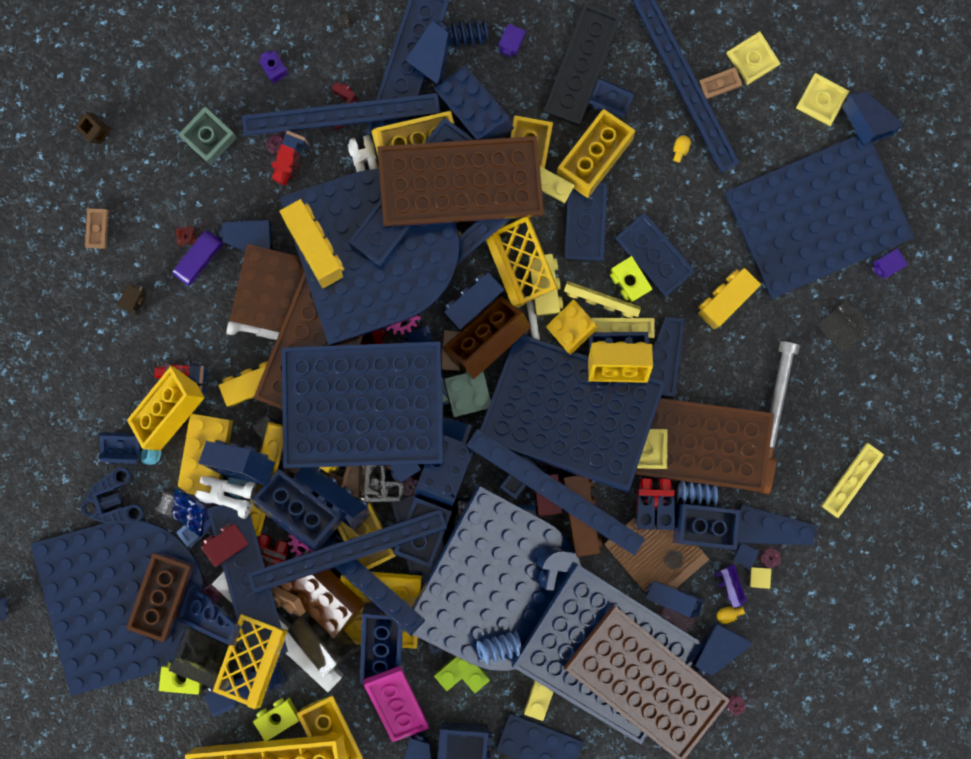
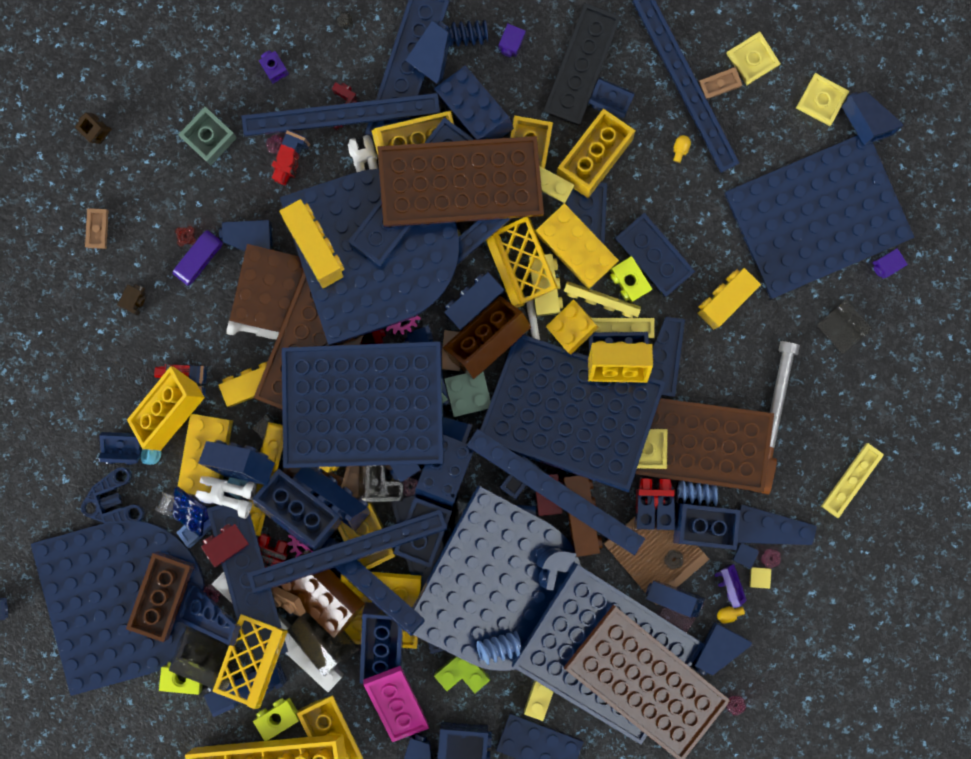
none -> yellow brick [535,203,619,290]

